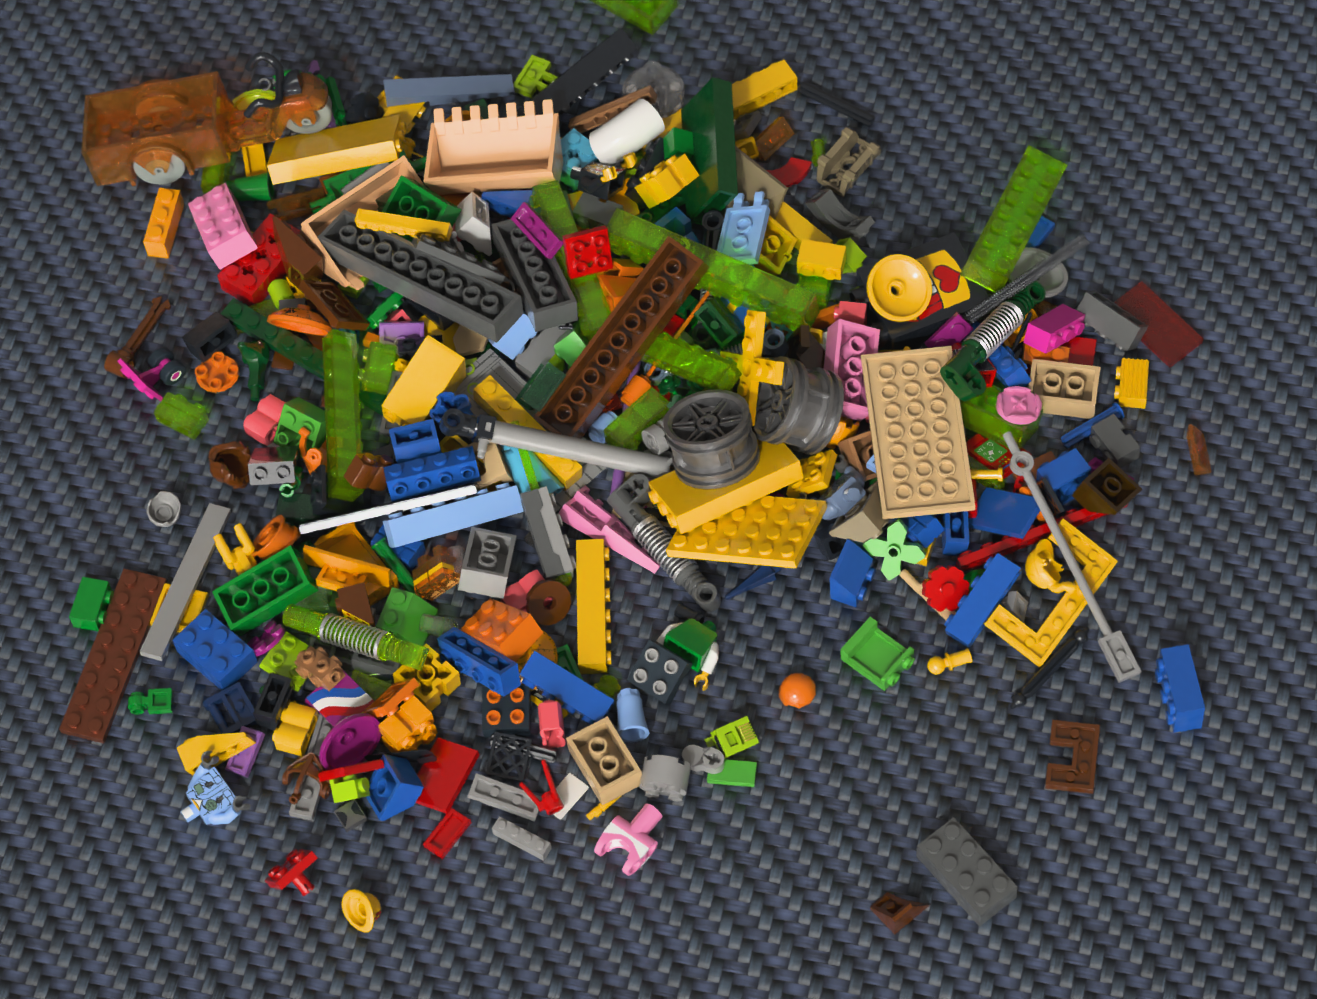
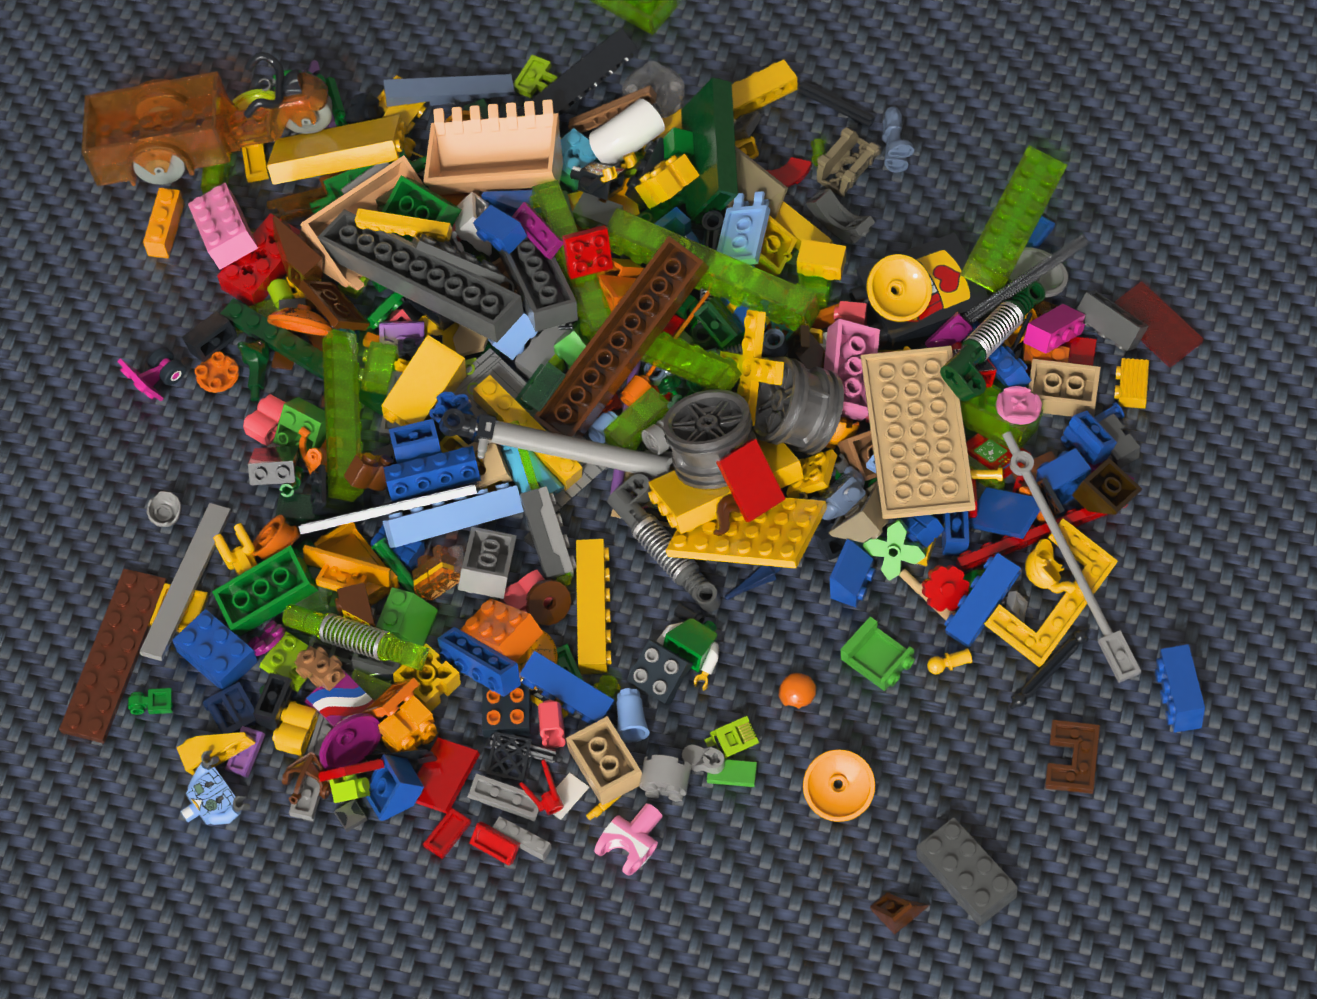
green brick [69,577,114,631] -> none
reddish brown piece [104,296,171,379] -> none
clear neon green brick [154,392,208,440] -> none
reddish brown hair [208,441,251,489] -> none
green plant [226,171,275,202] -> none
red plate [264,849,318,896] -> none
yellow hat [341,889,381,933] -> none
clear piece [419,613,460,637] -> none
bright pink wedge [559,485,660,573] -> none
clear orange plate [754,117,795,161] -> none
lime brick [836,237,867,274] -> none
clear orange slope [1186,424,1211,475] -> none
none -> red tile [469,821,521,866]
none -> blue brick [473,205,527,254]
none -> reddish brown piece [713,494,741,536]
none -> red tile [716,438,785,522]
none -> light orange dish [803,749,875,822]
none -> sand blue piece [882,106,914,172]
none -> blue brick [1063,411,1117,465]

